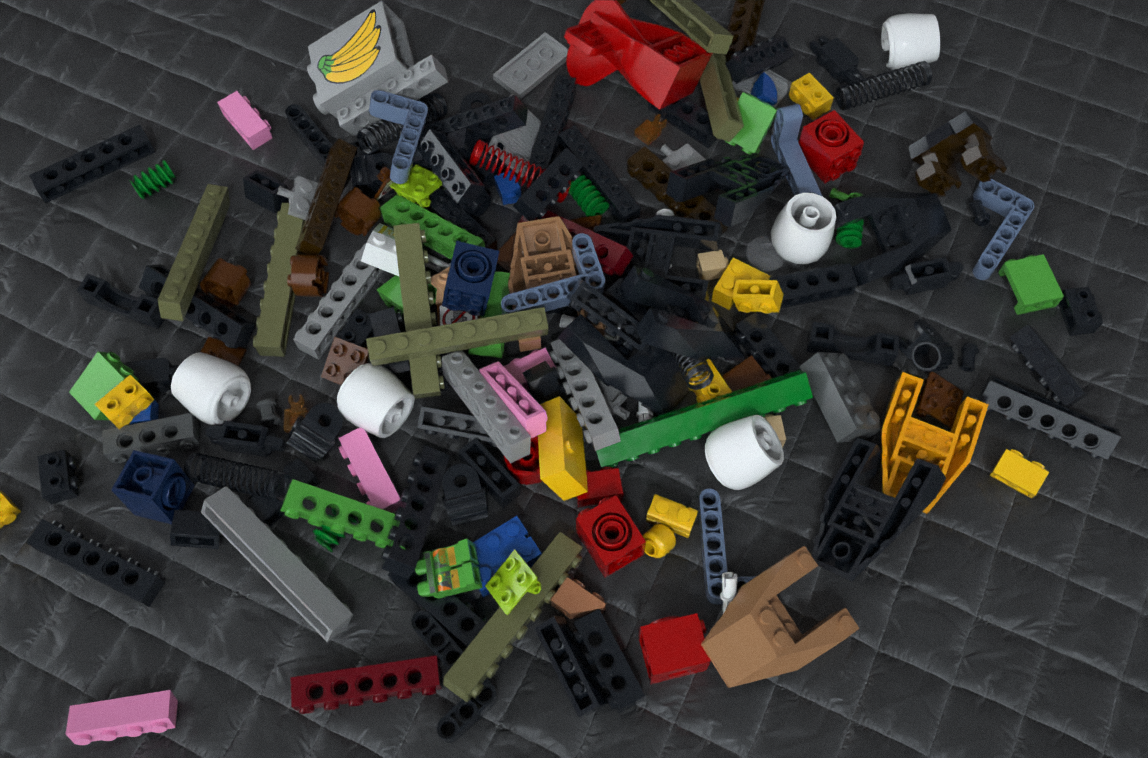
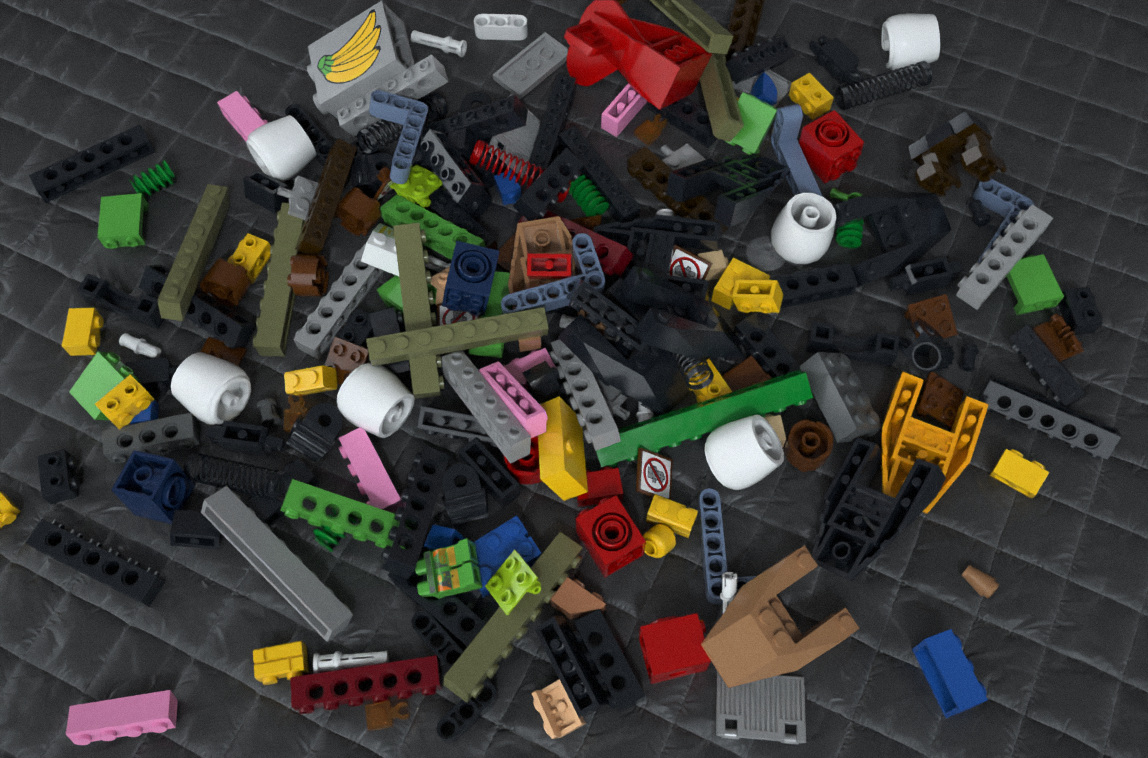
none -> yellow brick [62,308,104,356]
none -> bright green panel [97,193,149,249]
none -> white axle [119,333,162,359]
none -> yellow brick [227,233,271,284]
none -> white piece [246,115,316,183]
none -> yellow brick [253,640,309,685]
none -> yellow brick [284,365,337,396]
none -> white pin [313,650,389,674]
none -> clear orange plate [365,701,410,732]
none -> white pin [411,30,467,57]
none -> blue brick [424,525,466,552]
none -> white beam [474,14,528,40]
none -> red brick [527,254,573,279]
none -> light nougat bracket [532,679,586,739]
none -> bright pink brick [601,83,648,137]
none -> piece [636,448,673,500]
none -> piece [669,245,713,280]
none -> light grey window [716,671,806,745]
none -> reddish brown brick [784,420,833,472]
none -> reddish brown hinge [904,294,958,339]
none -> blue piece [912,629,988,718]
none -> light grey brick [956,204,1053,310]
none -> medium nougat cone [961,565,1000,599]
none -> reddish brown hinge [1034,314,1084,361]

